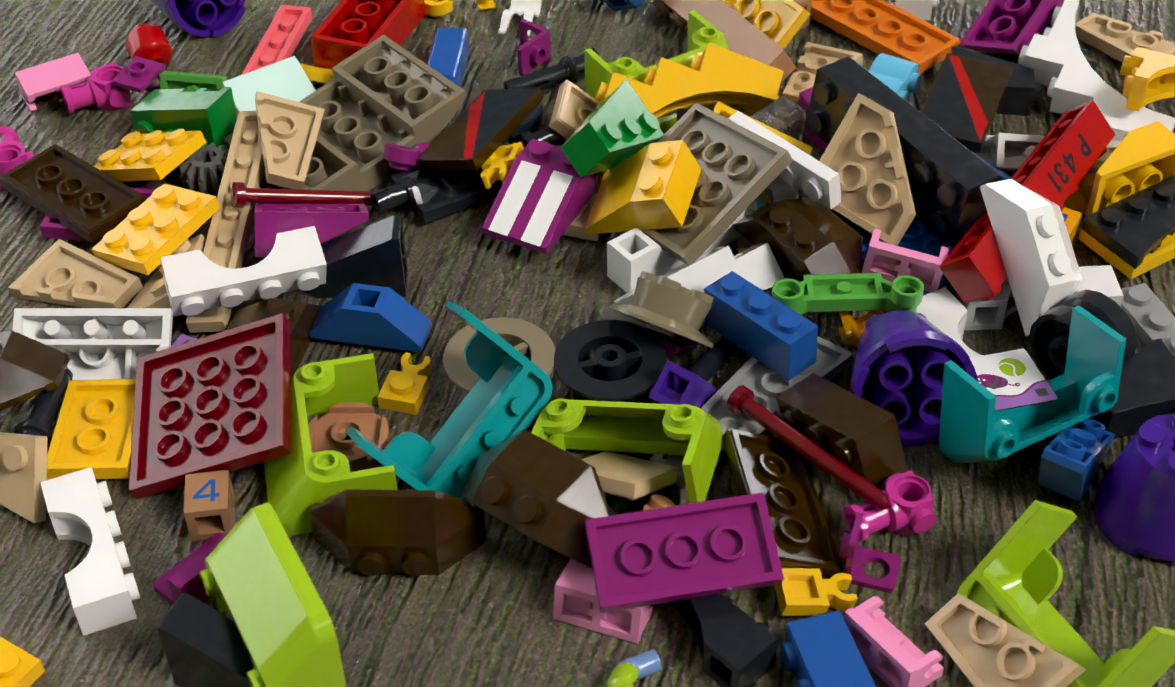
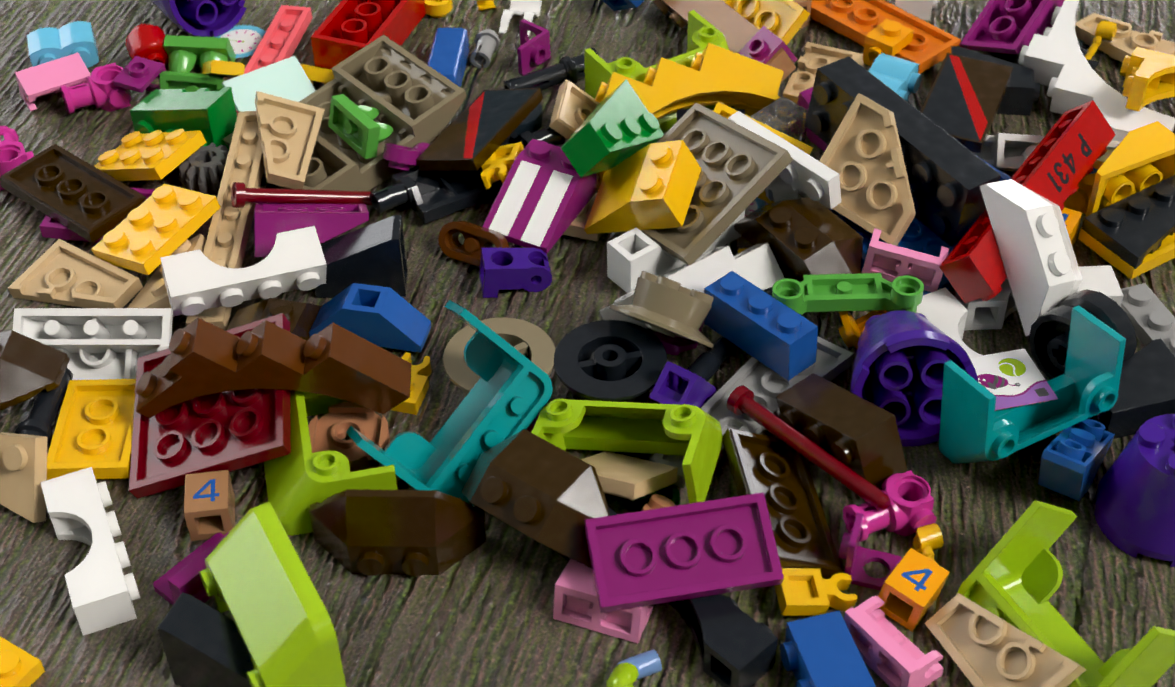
none -> medium azure brick [27,21,99,68]
none -> reddish brown arch [136,317,412,418]
none -> bright green tile [163,35,236,73]
none -> yellow tile [202,60,245,78]
none -> white sticker [216,25,266,59]
none -> bright green tile [328,94,393,159]
none -> reddish brown plate [438,221,509,267]
none -> light grey pin [470,29,500,68]
none -> dark purple leg [479,248,552,298]
none -> magenta bracket [738,26,798,64]
none -> light orange bracket [863,19,914,66]
none -> light orange brick [878,548,950,632]
none -> yellow hand [912,523,944,560]
none -> yellow hand [1085,20,1118,60]

